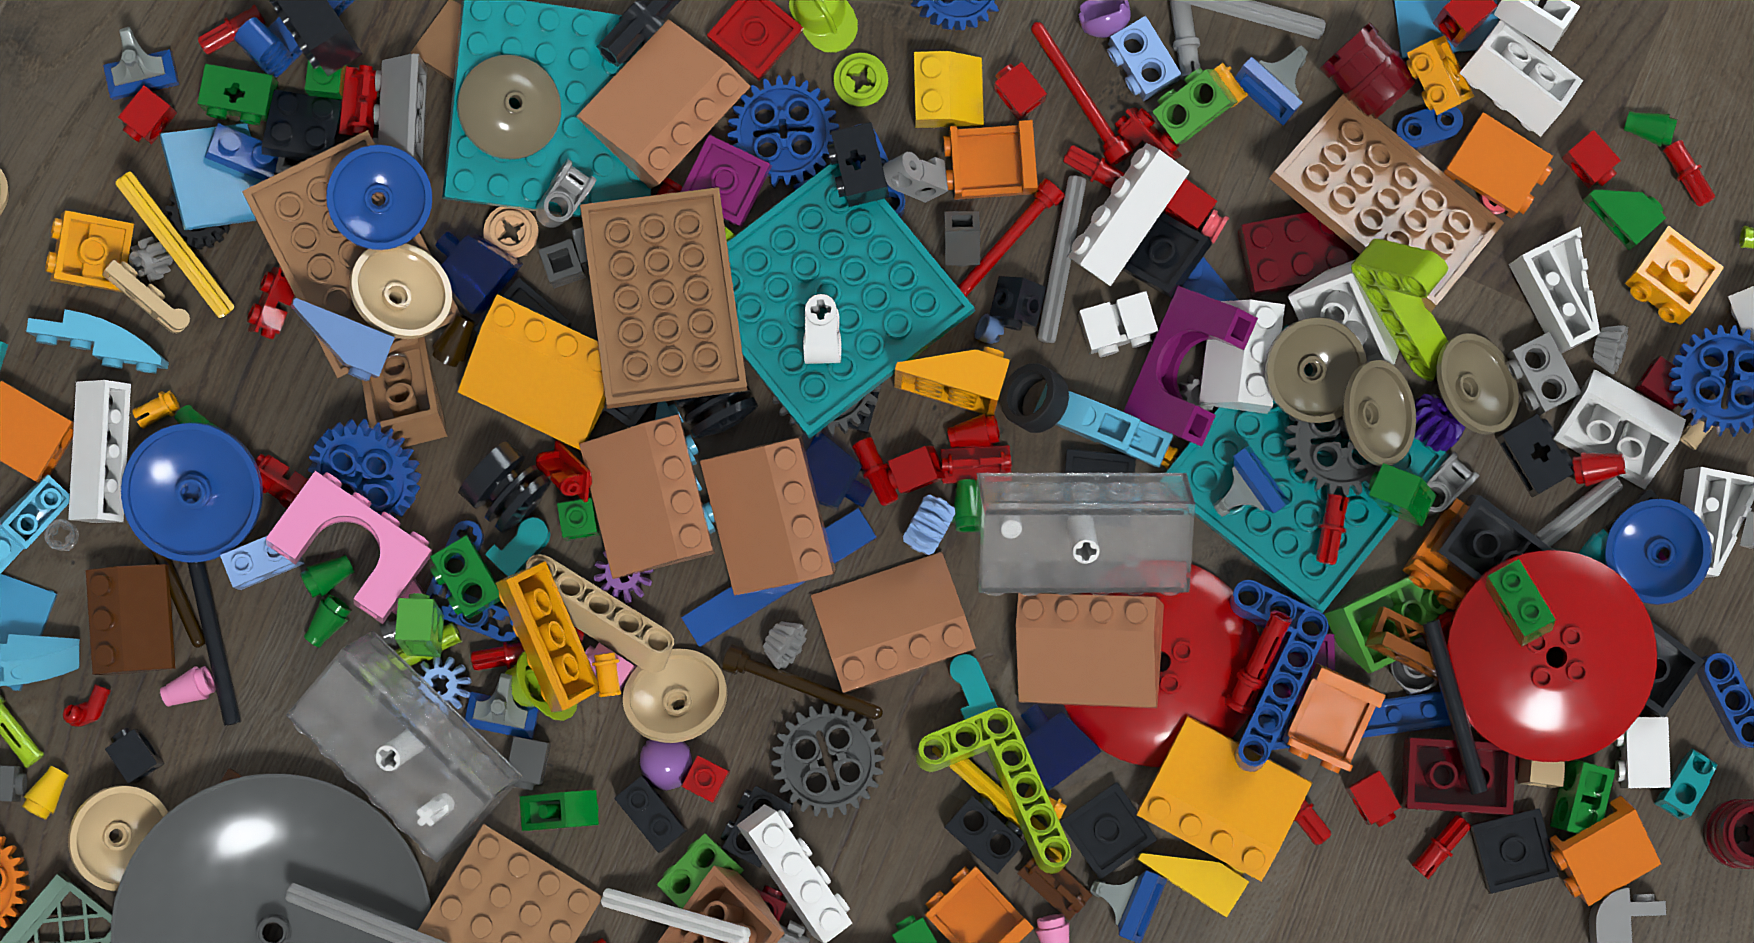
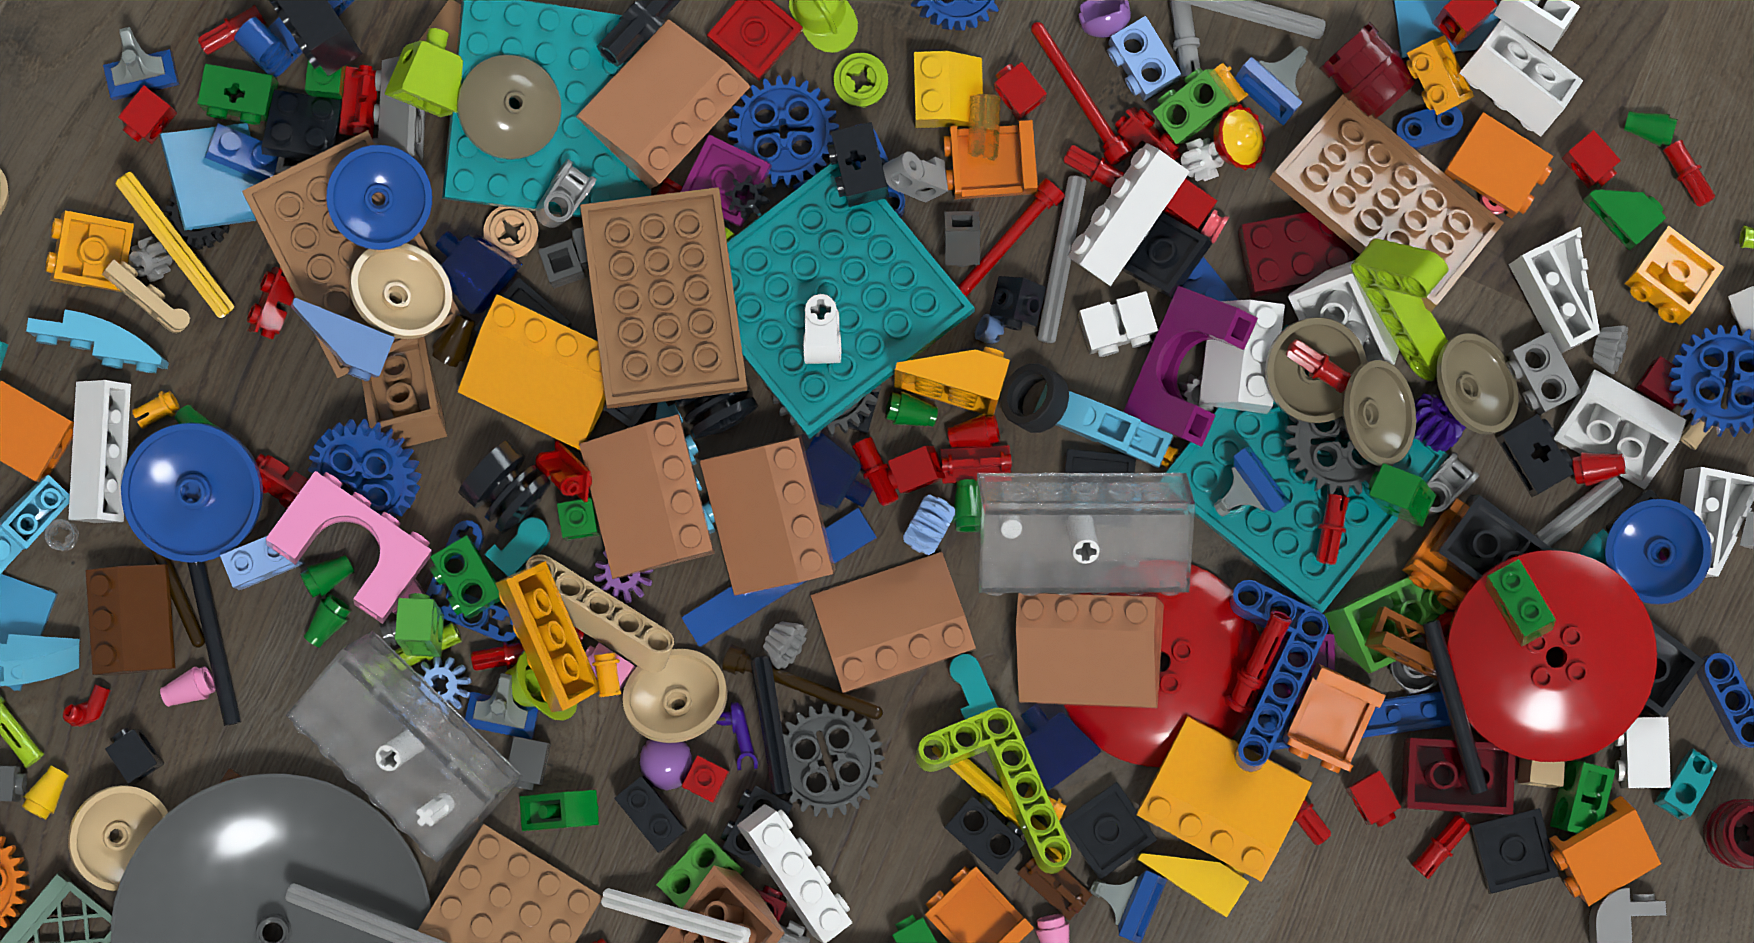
none -> lime torso [385,28,463,117]
none -> dark purple piece [716,702,759,770]
none -> black gear [725,175,770,220]
none -> black axle [751,656,792,795]
none -> green cone [885,391,938,427]
none -> clear yellow hinge [968,94,1001,161]
none -> white gear [1181,138,1224,181]
none -> yellow piece [1213,104,1267,171]
none -> red axle [1285,339,1352,393]

